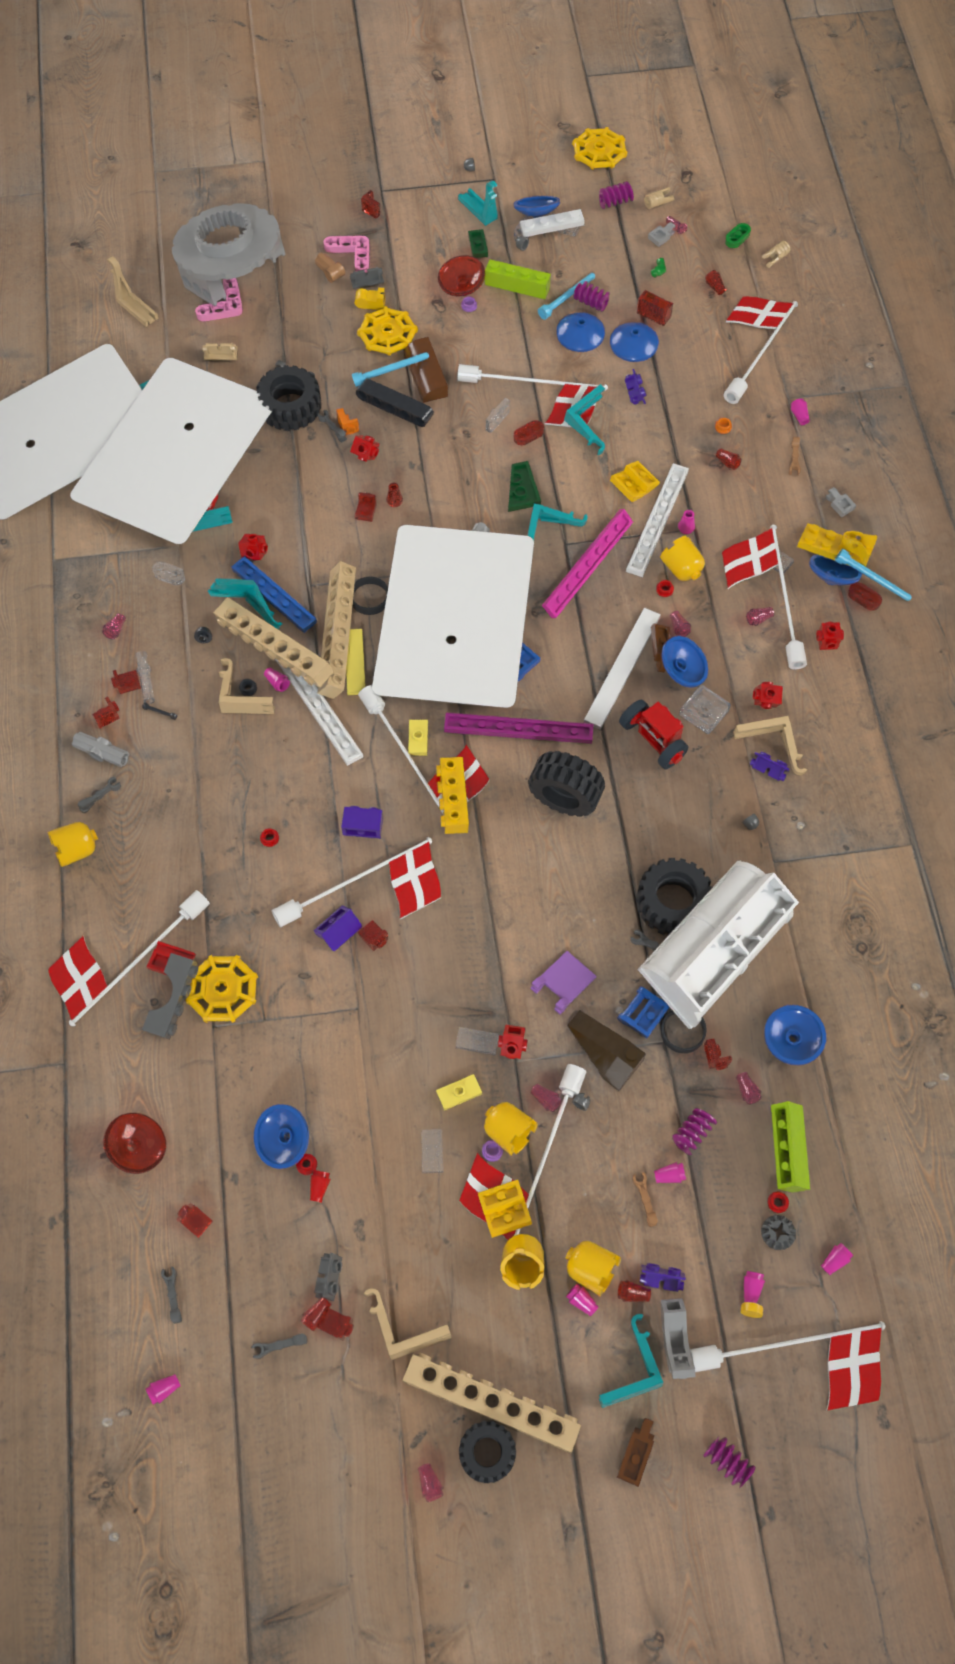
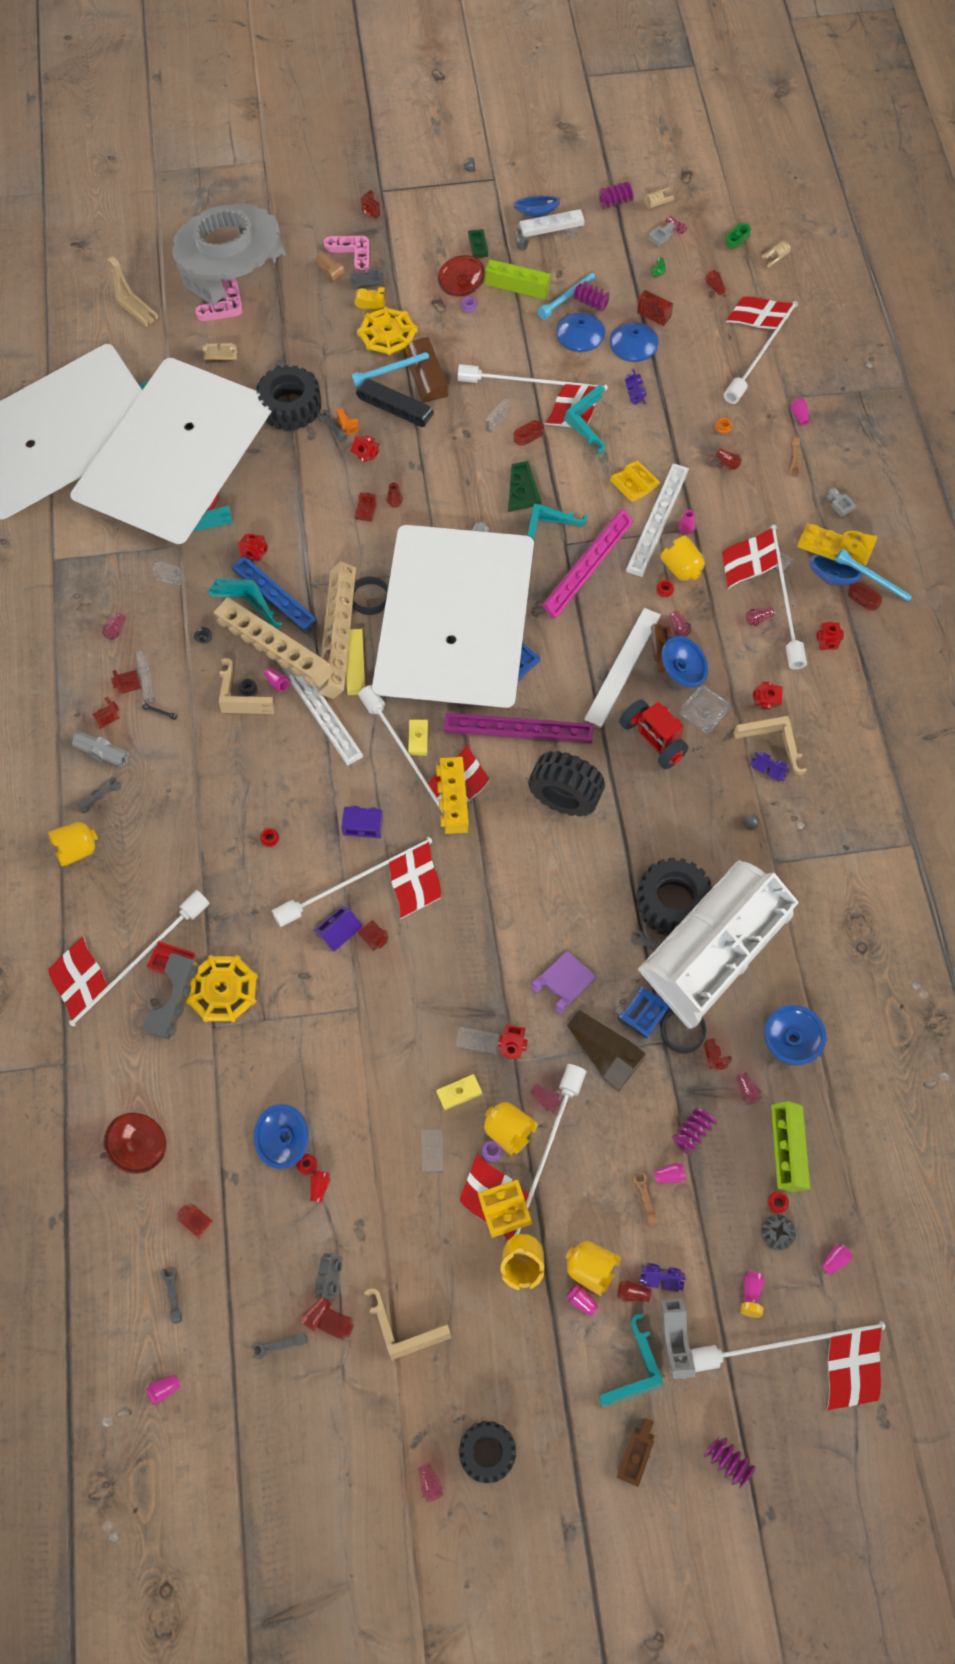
tan brick [403,1353,581,1454] -> none
teal hinge [458,180,498,226] -> none
yellow plate [572,127,628,170] -> none
dark grey hinge [572,1093,590,1111] -> none

